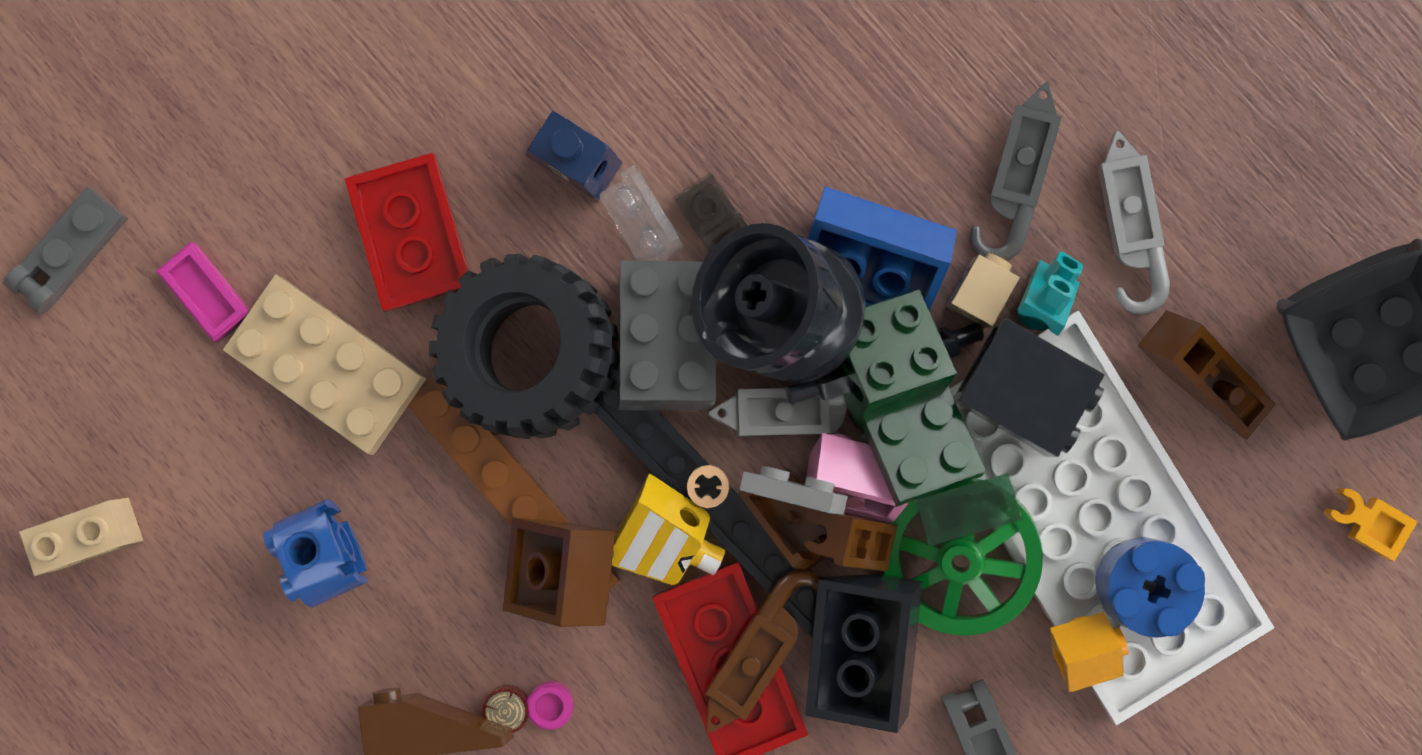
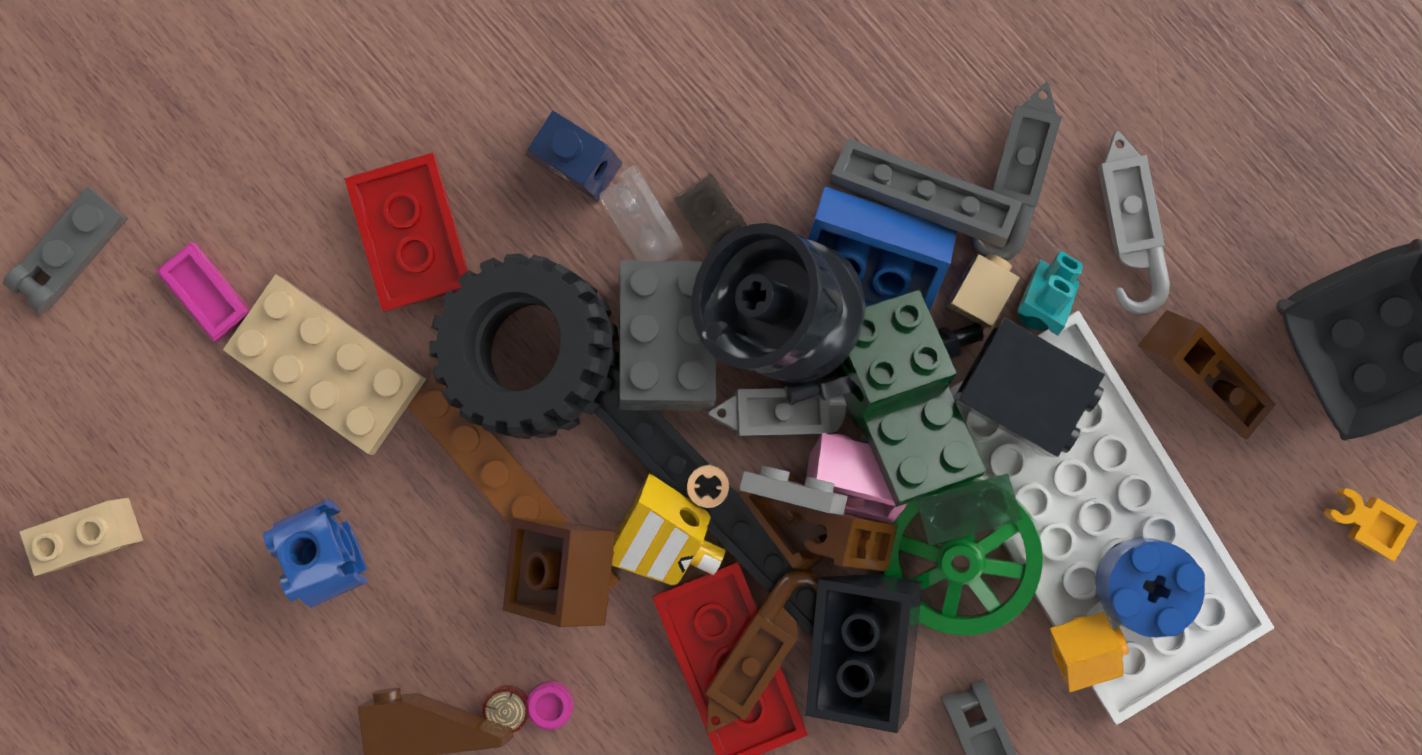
none -> dark grey plate [830,139,1022,248]

